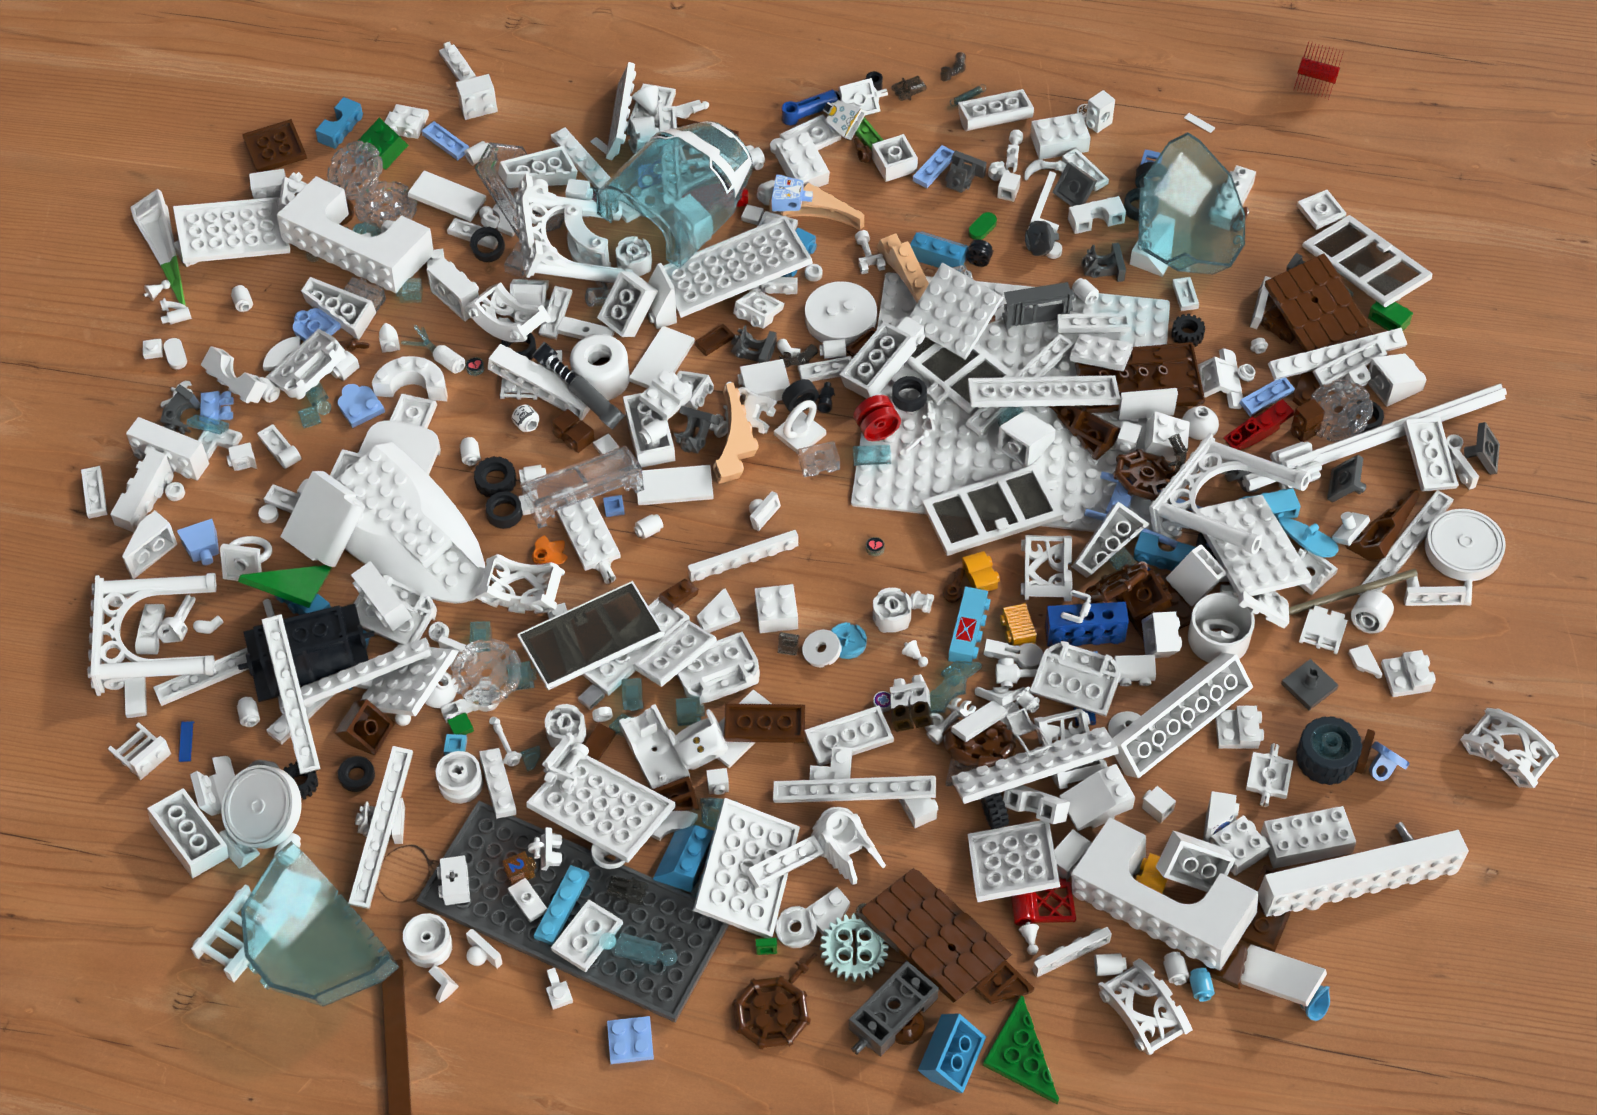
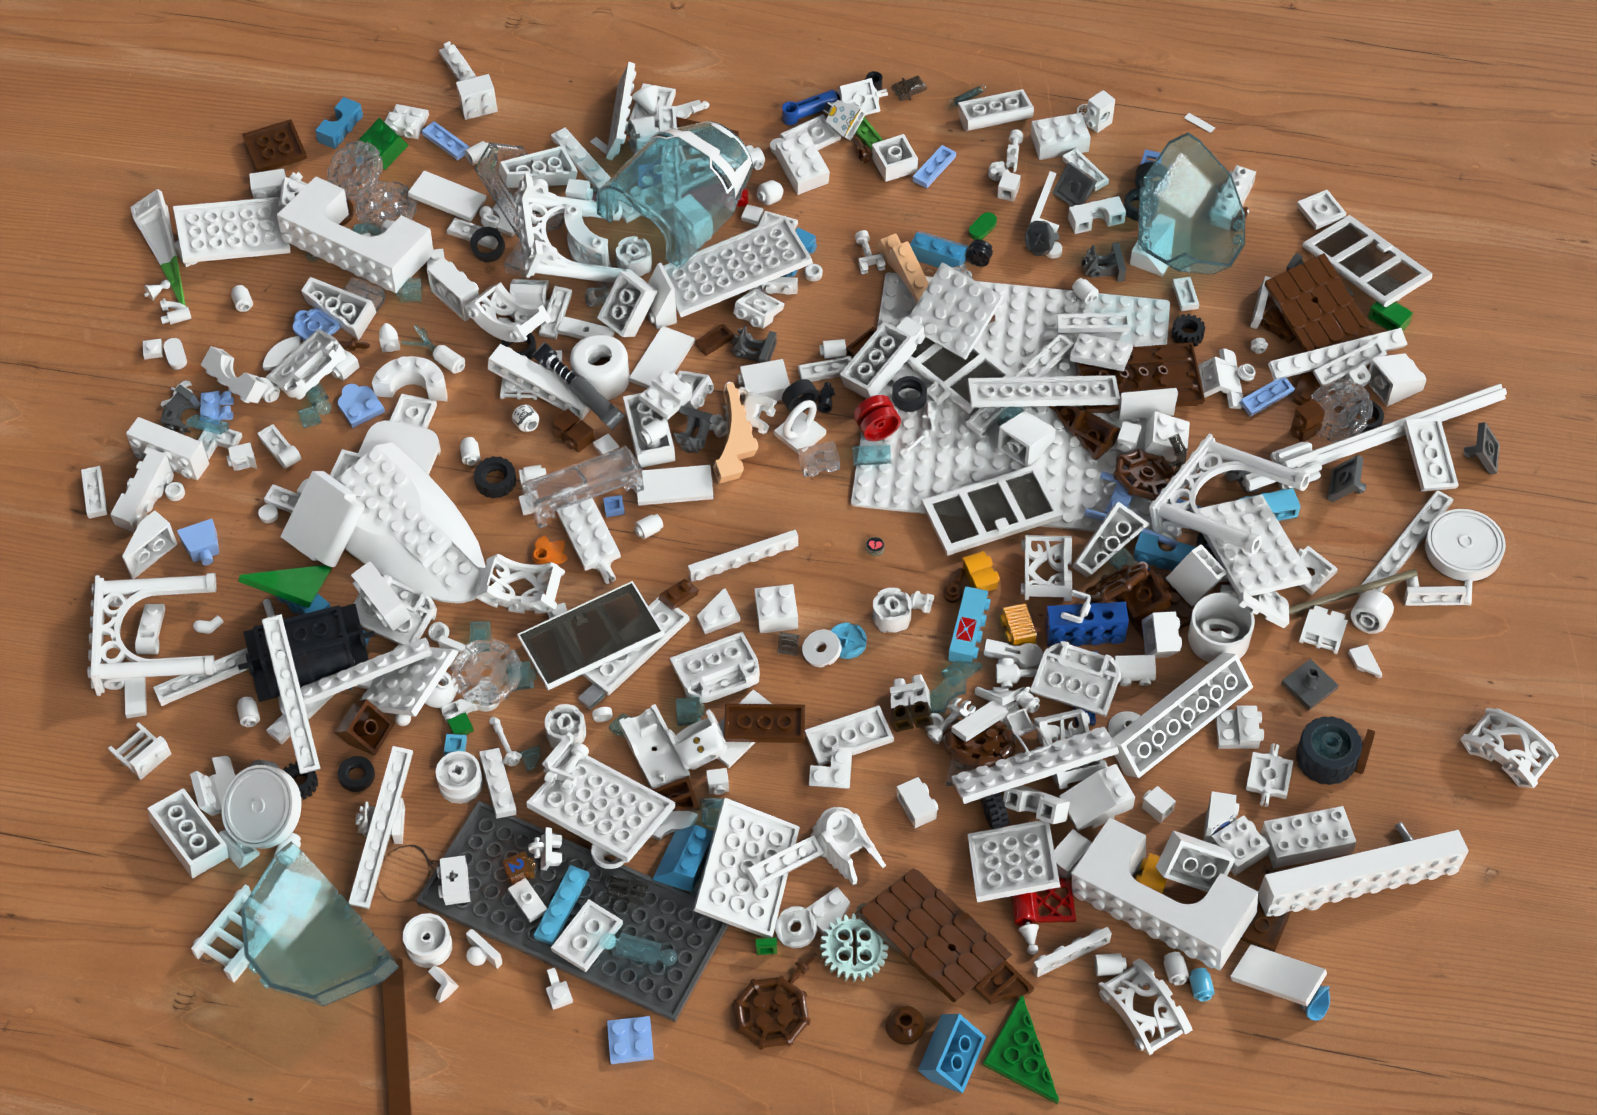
white piece [157,595,196,643] -> none
blue piece [179,721,195,762] -> none
white tile [220,536,272,581] -> none
tile [466,357,484,376] -> none
black tyre [485,491,523,529] -> none
reddish brown tile [584,723,616,761] -> none
clear light blue brick [622,678,644,711] -> none
white tile [633,620,717,687] -> none
white tile [749,491,781,531] -> none
light nougat arch [769,183,864,230] -> none
light blue torso [772,174,813,211] -> none
white plate [773,776,936,803] -> none
white arm [777,339,801,358] -> none
clear smoke piece [779,344,818,367] -> none
white brick [805,282,877,346] -> none
dark grey brick [849,961,939,1057] -> none
tile [873,691,891,712] -> none
white piece [902,640,928,667] -> none
clear smoke piece [940,52,966,81] -> none
dark grey tile [945,150,987,193] -> none
dark grey door [1002,282,1074,329] -> none
white piece [1024,159,1067,181] -> none
white piece [1182,406,1219,440] -> none
reddish brown wing [1206,944,1248,990] -> none
red slope [1223,399,1294,450] -> none
medium azure shield [1278,517,1339,557] -> none
red piece [1294,42,1344,100] -> none
white tile [1332,512,1370,546] -> none
reddish brown wedge [1345,489,1420,561] -> none
light blue tile [1369,741,1409,781] -> none
white plate [1381,650,1436,697] -> none
white plate [1446,434,1479,490] -> none

